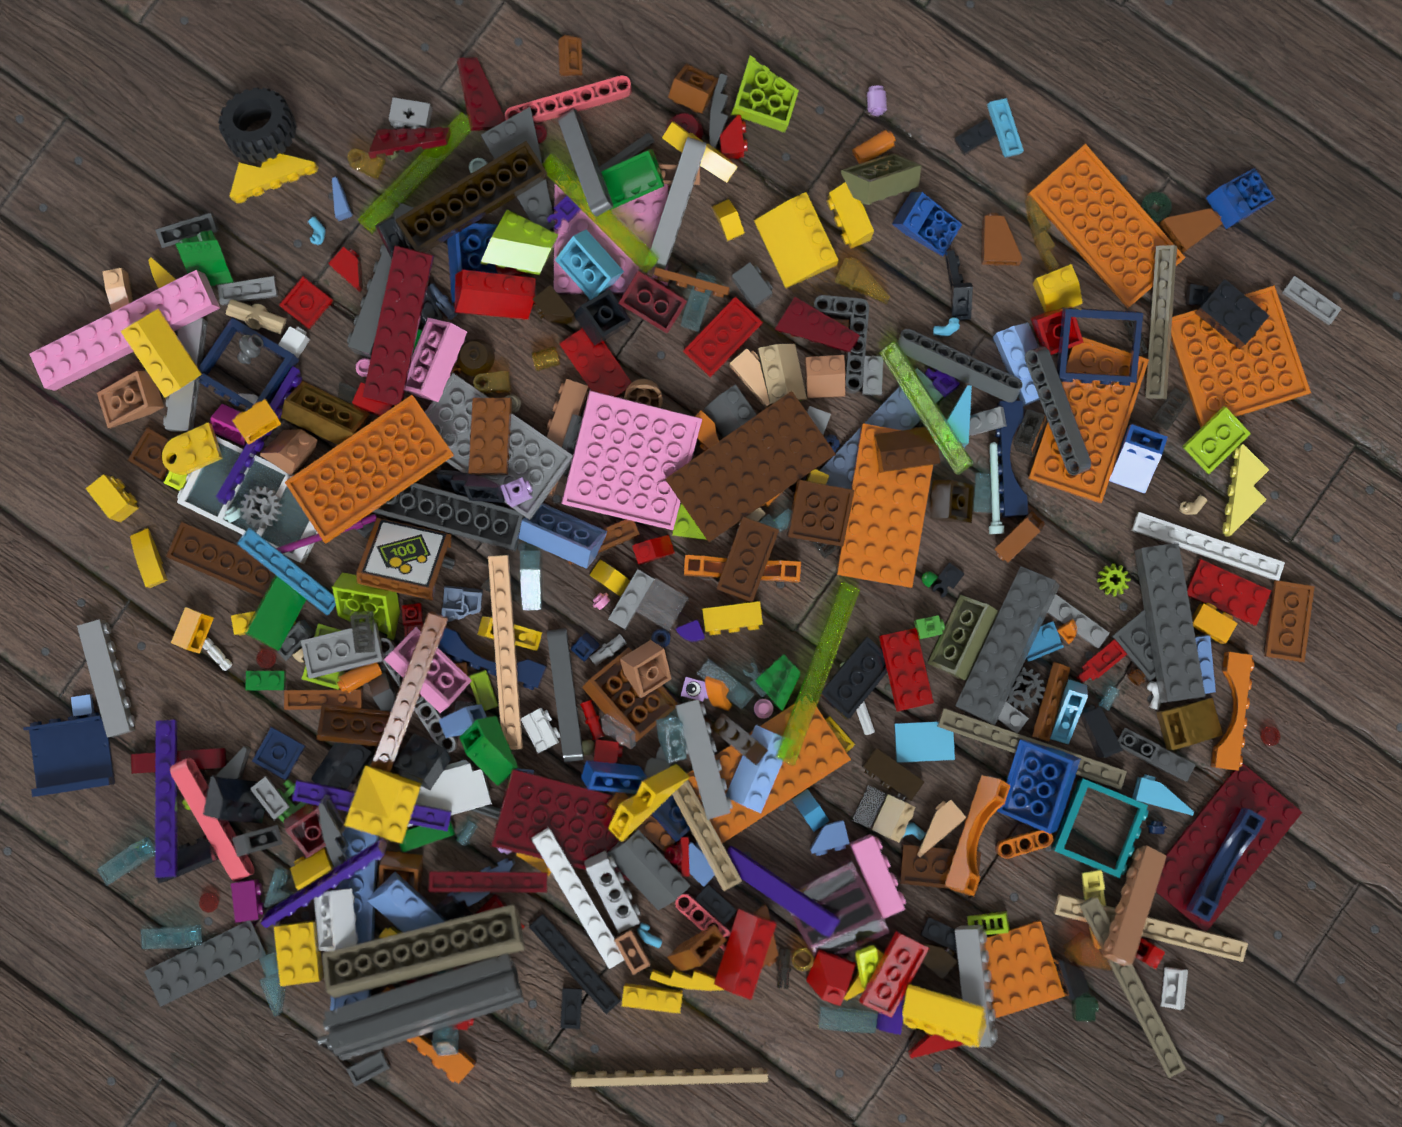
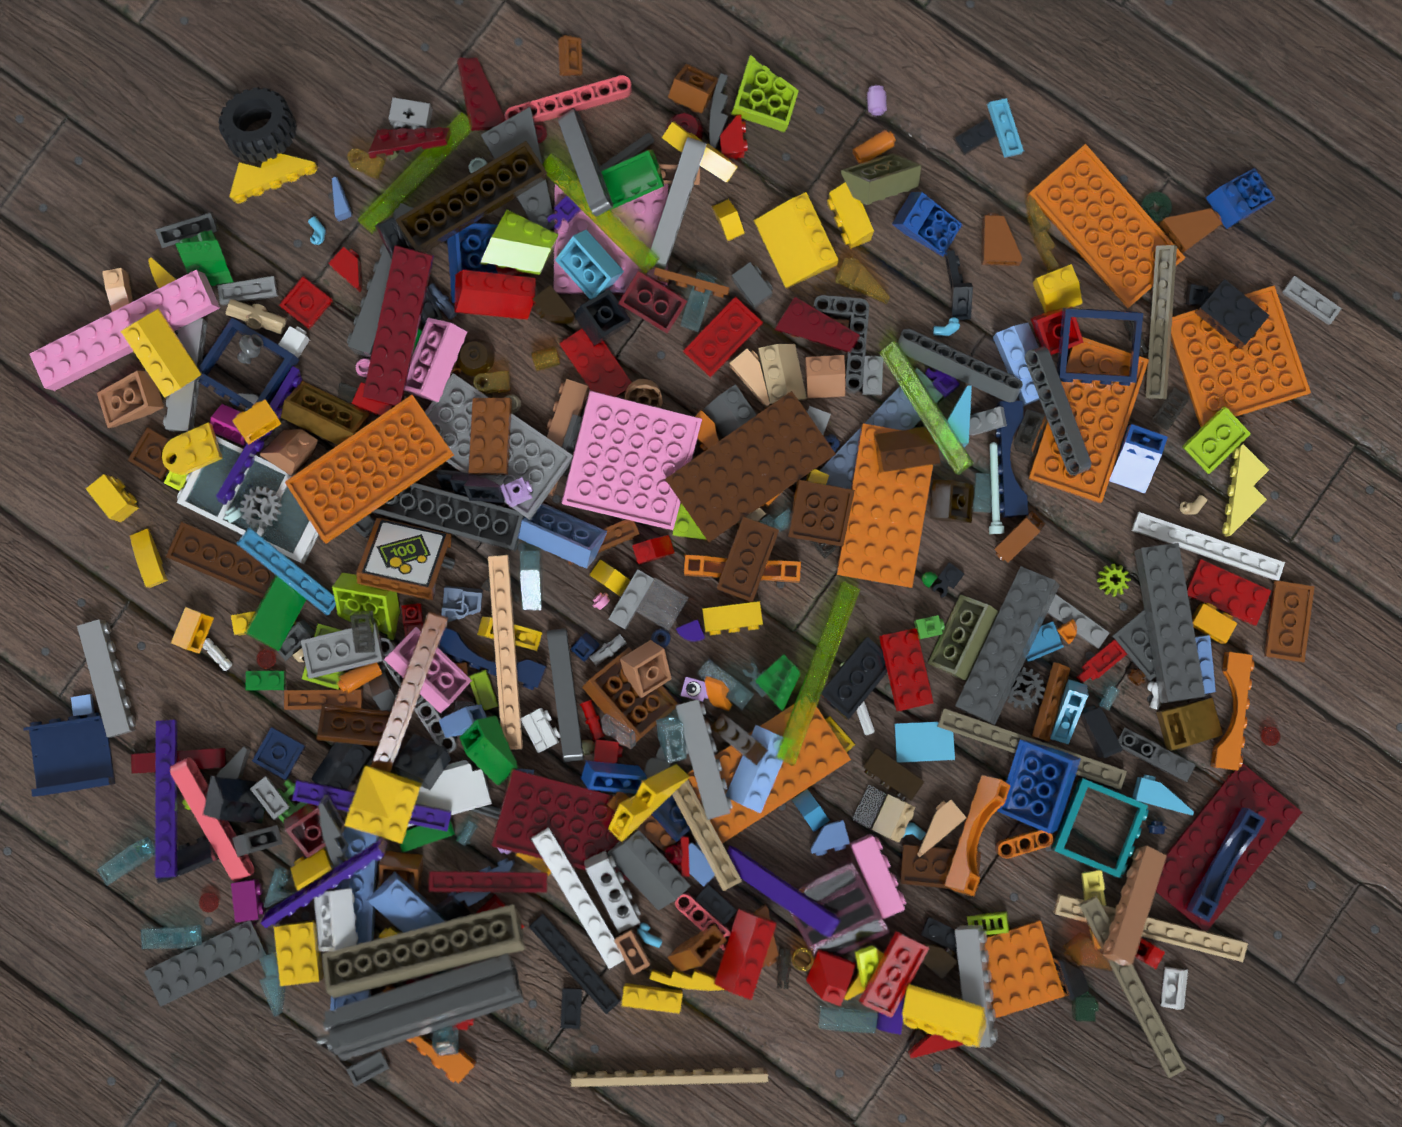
magenta bar [276,513,376,554] -> none
bright pink plate [754,699,773,718] -> none
light grey plate [998,702,1029,734] -> none

